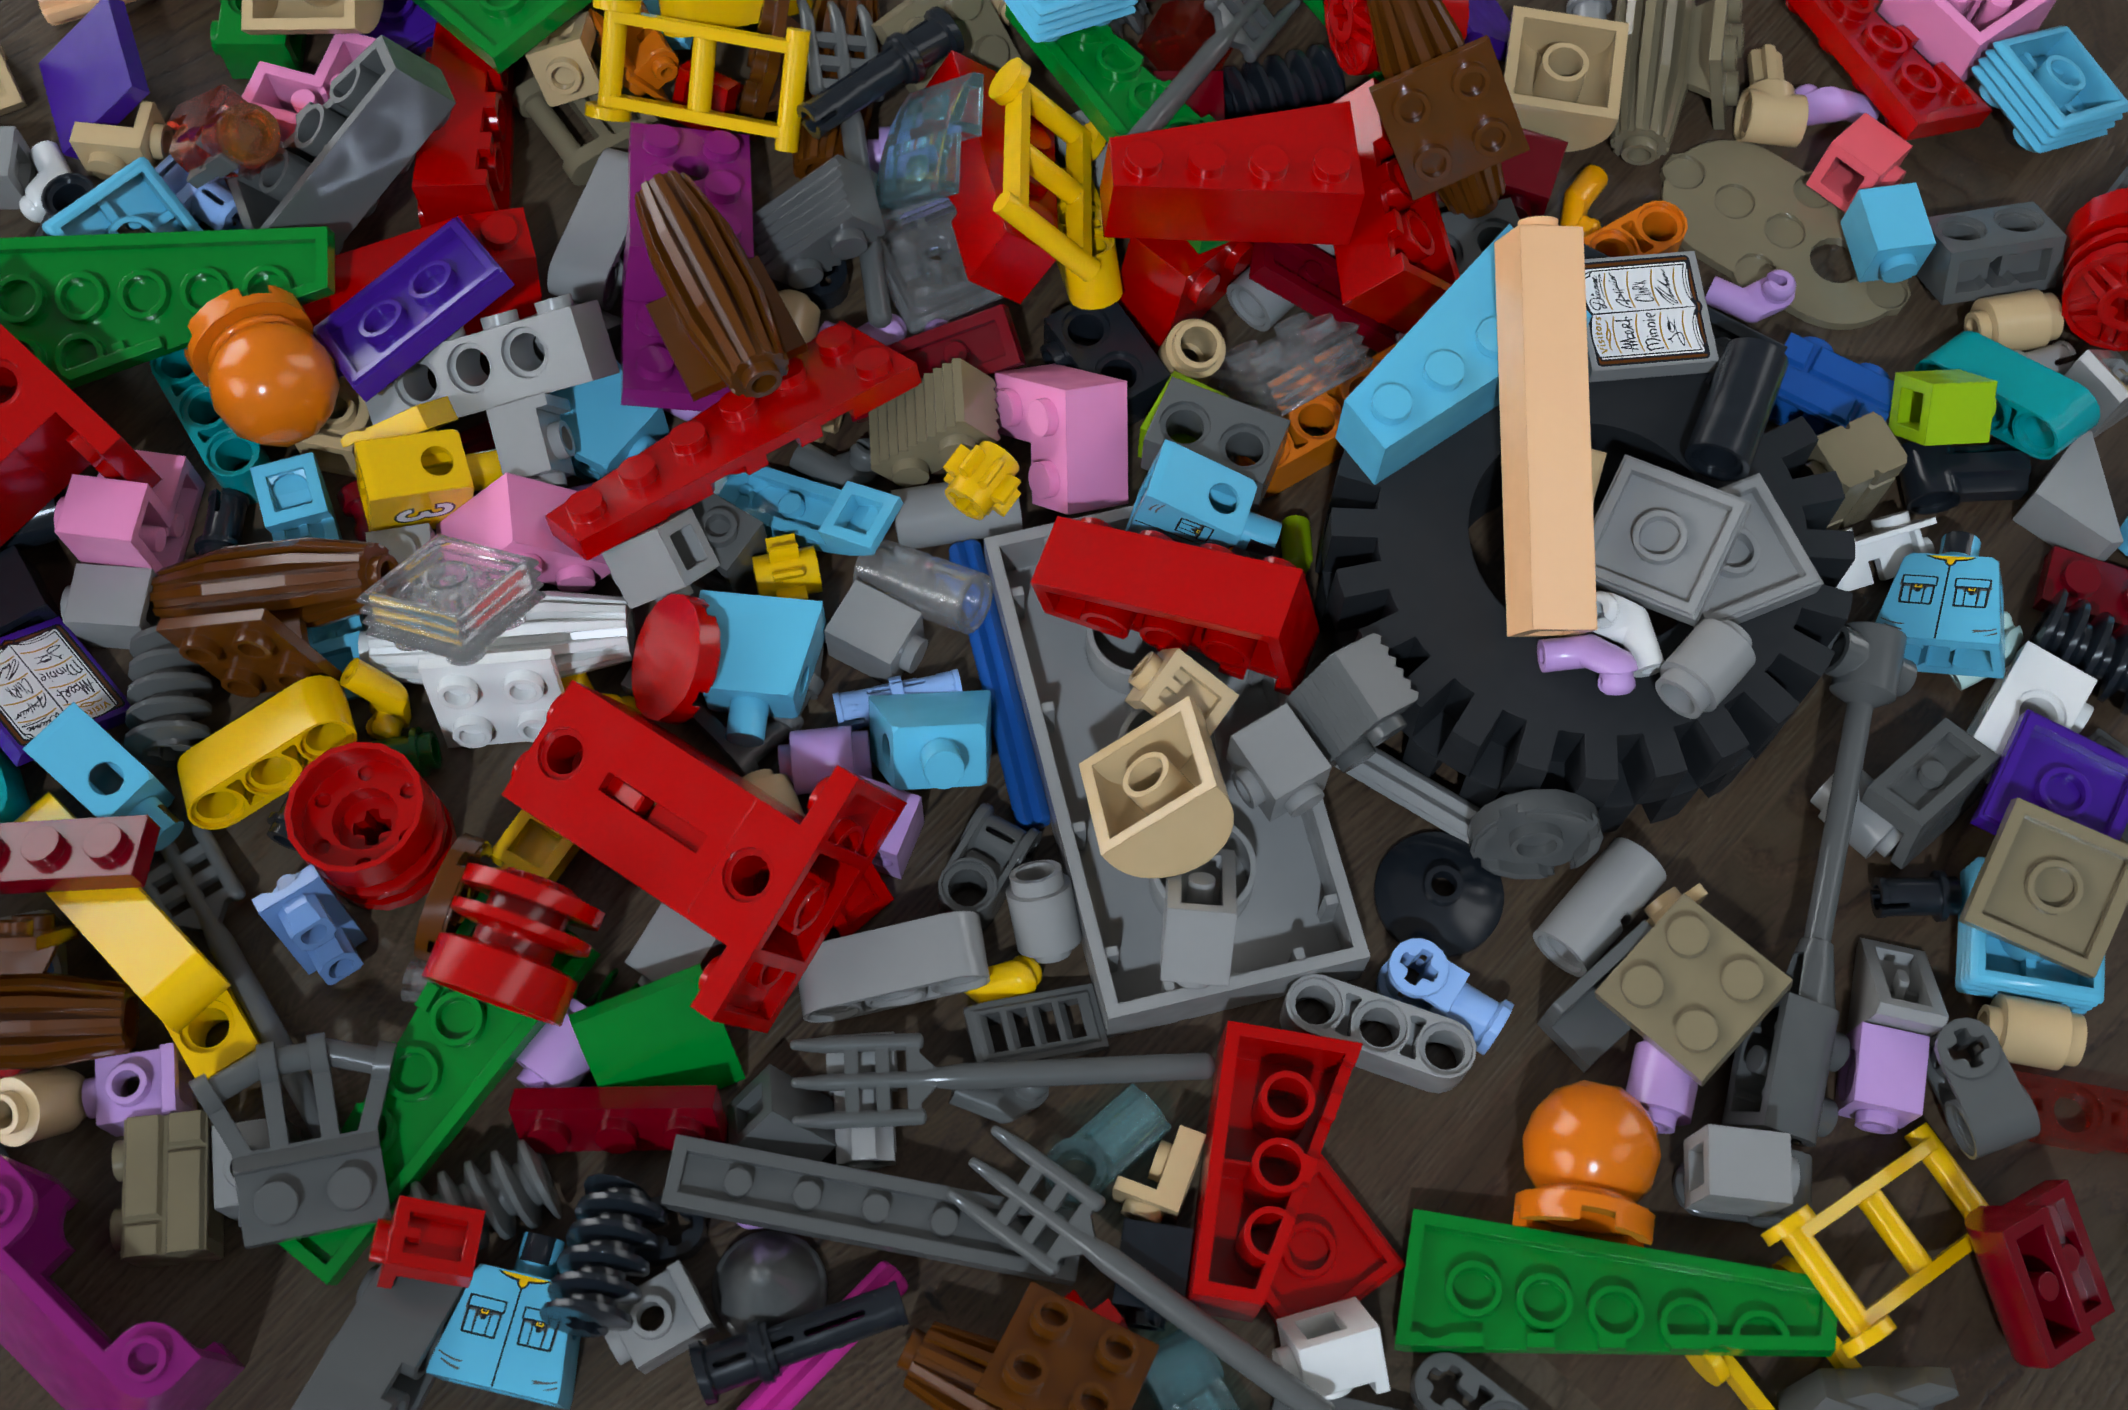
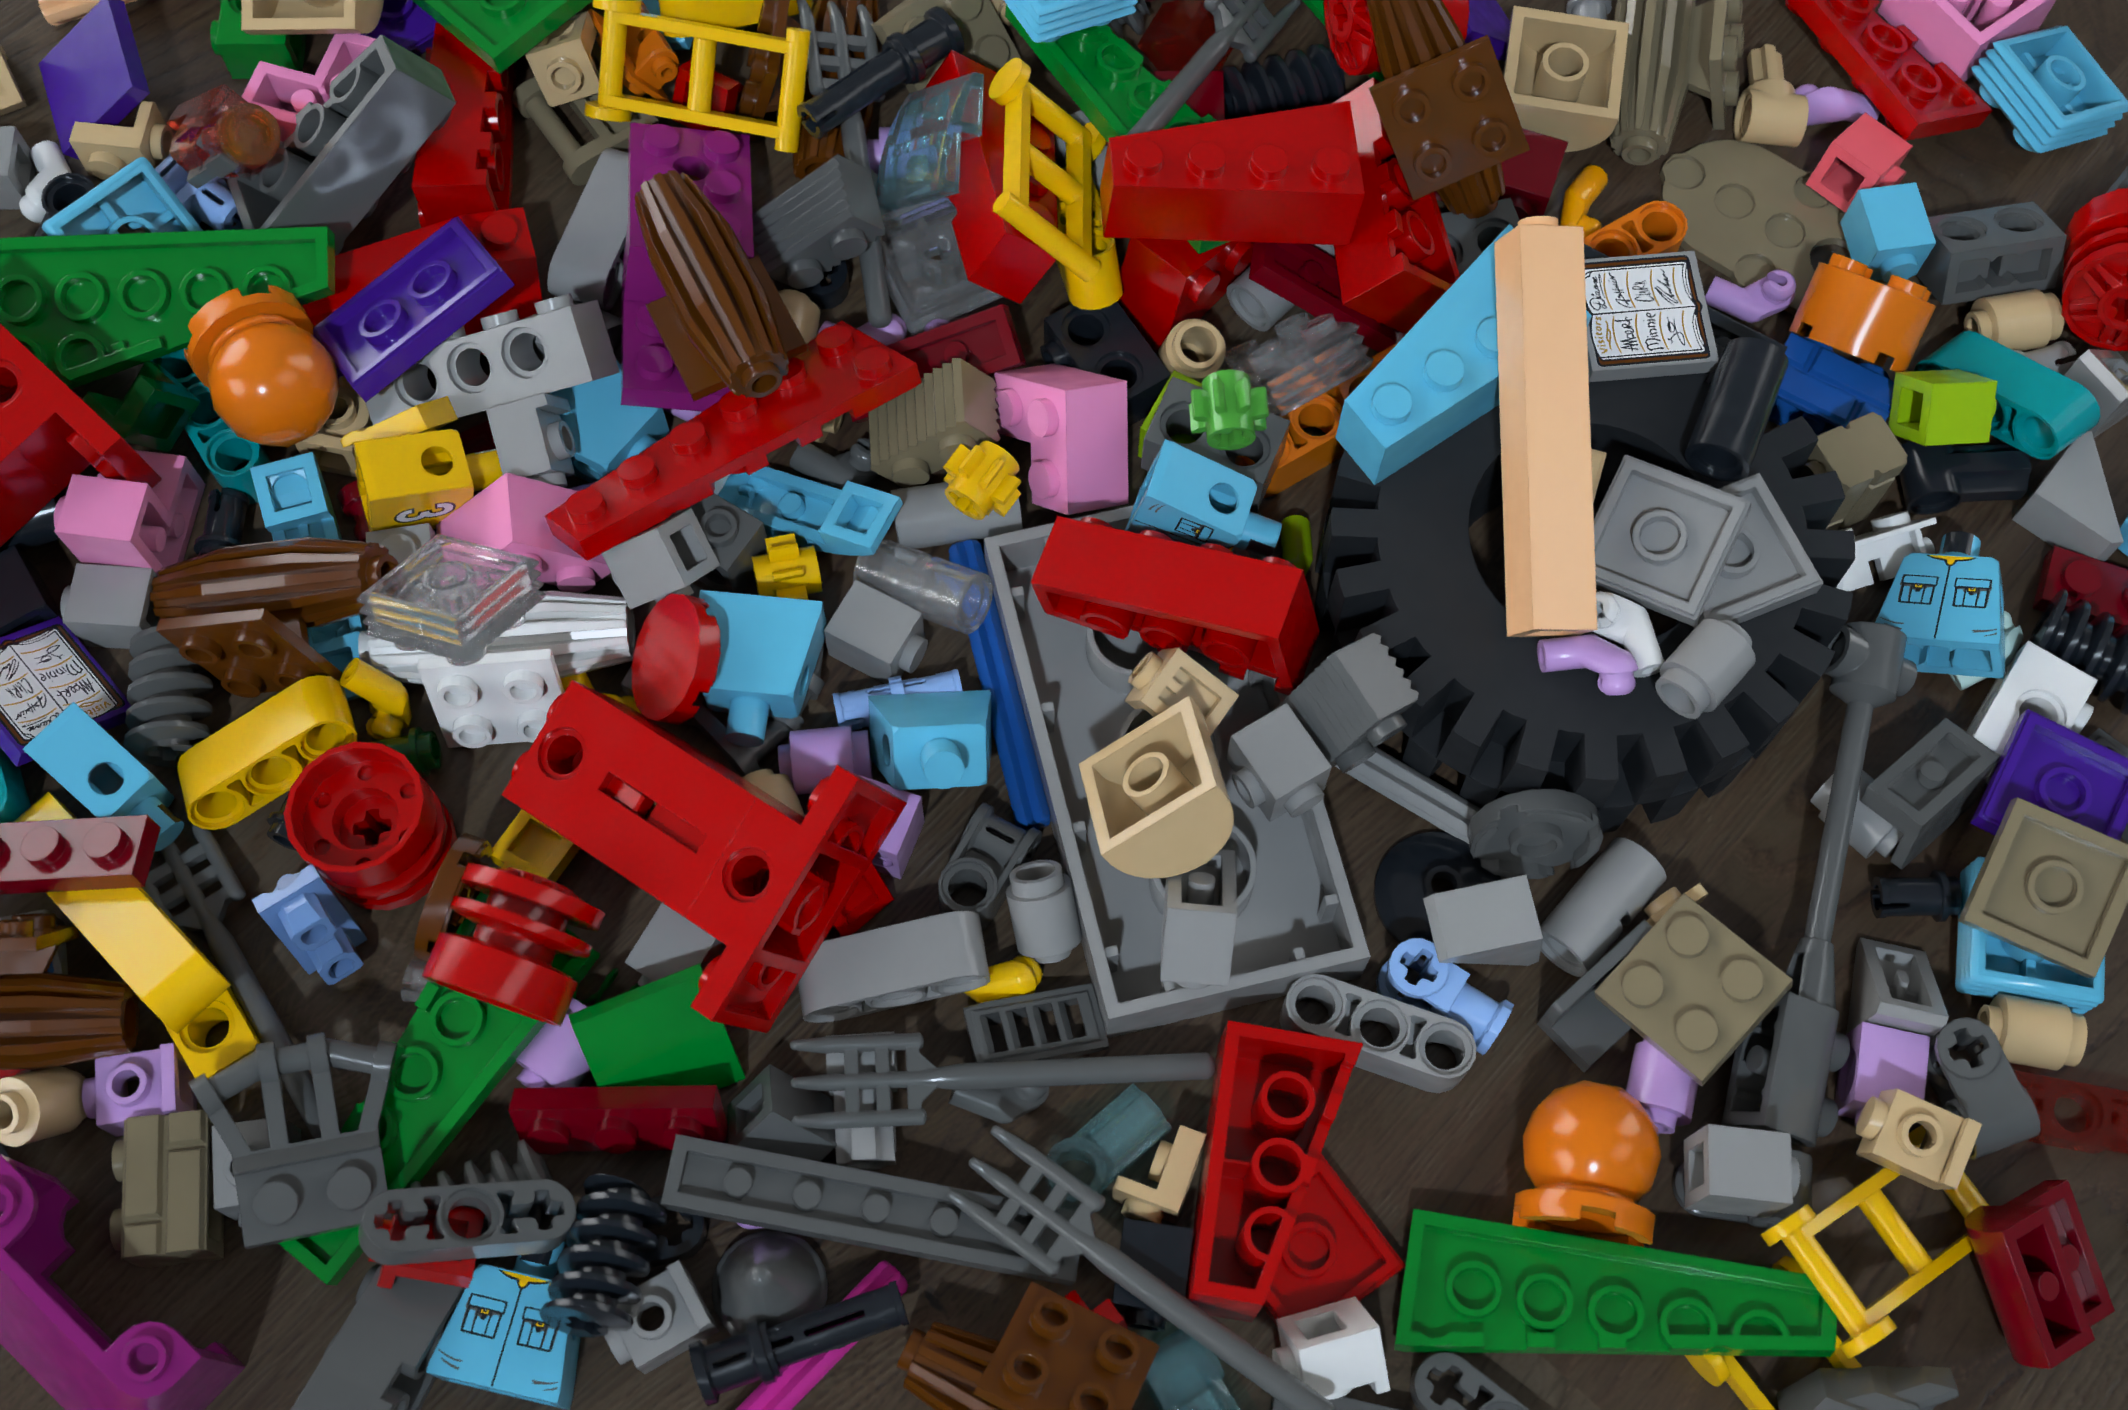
none -> dark green panel [83,361,200,452]
none -> dark grey beam [358,1179,576,1265]
none -> bright green gear [1189,370,1269,450]
none -> light grey slope [1423,875,1543,966]
none -> orange brick [1788,253,1936,372]
none -> tan brick [1856,1089,1982,1190]

